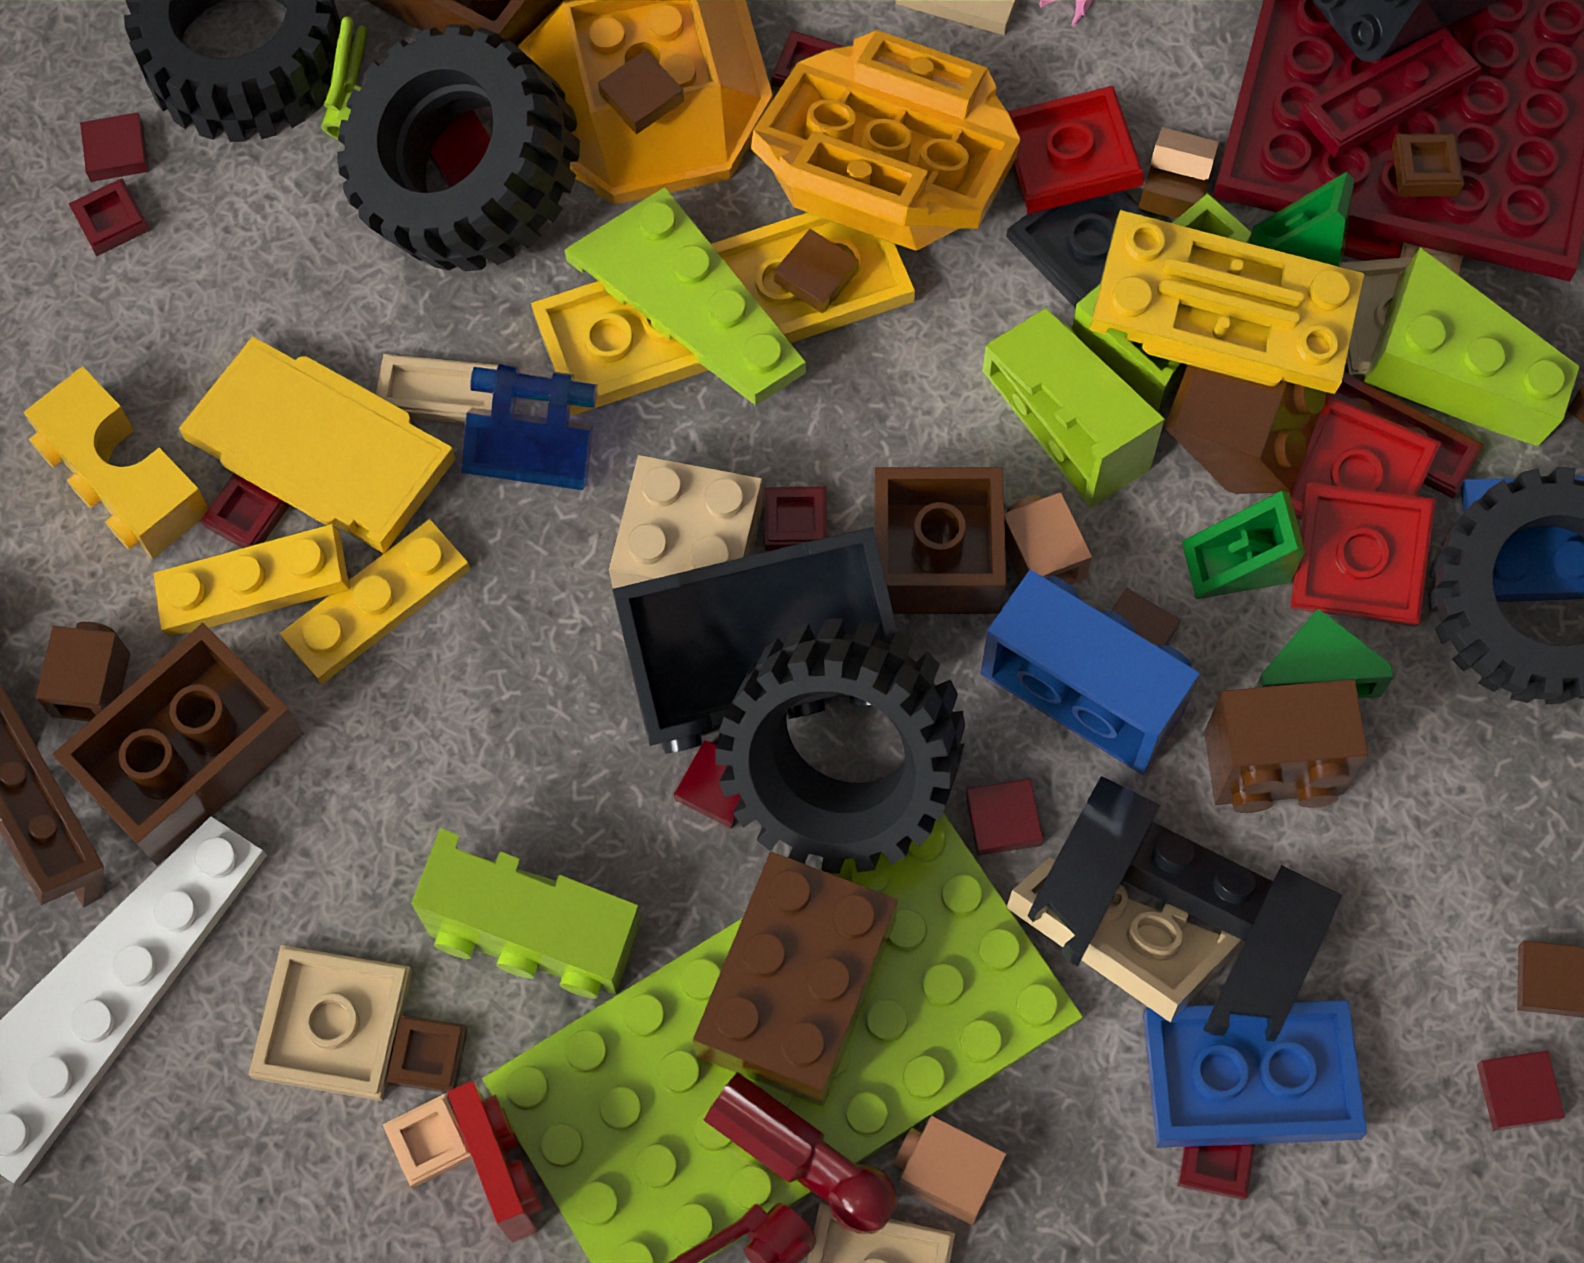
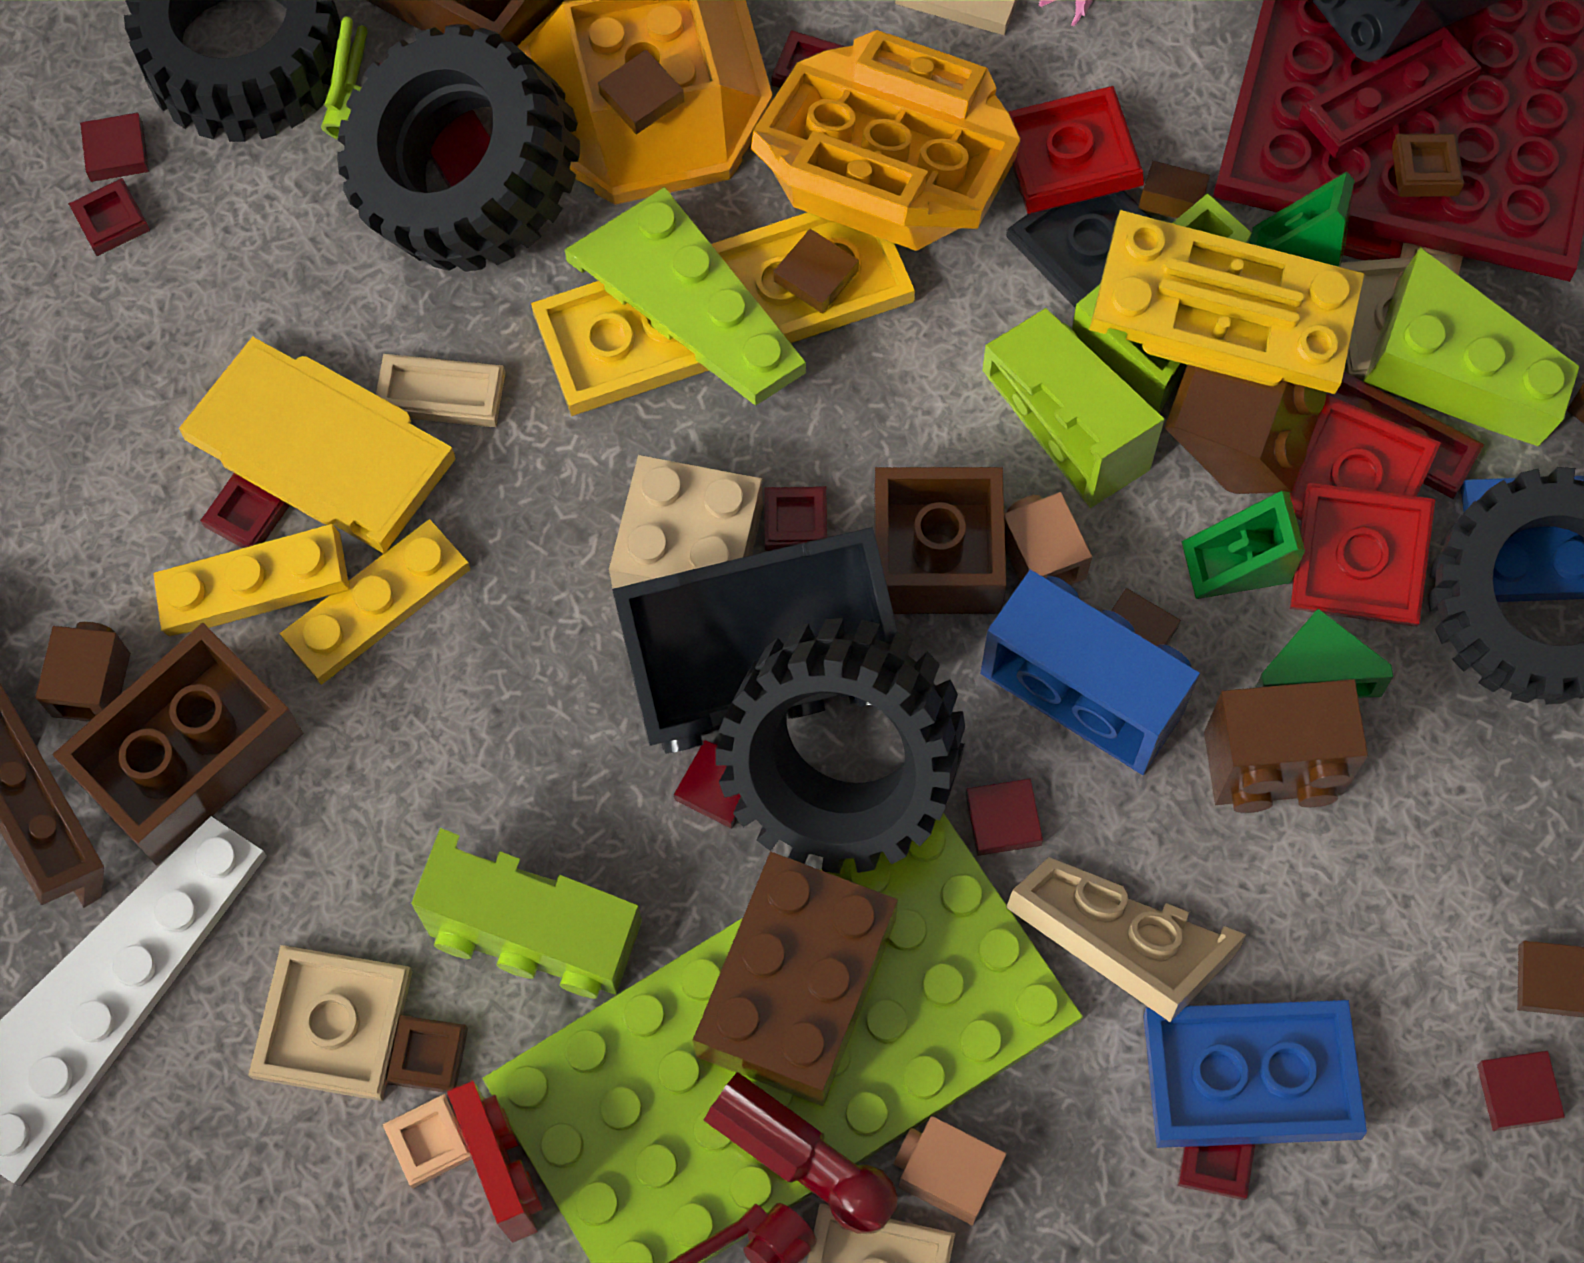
yellow arch [23,366,209,558] -> none
clear blue plate [461,364,598,491] -> none
black wedge [1028,776,1342,1042] -> none
light nougat tile [1150,127,1219,180] -> none

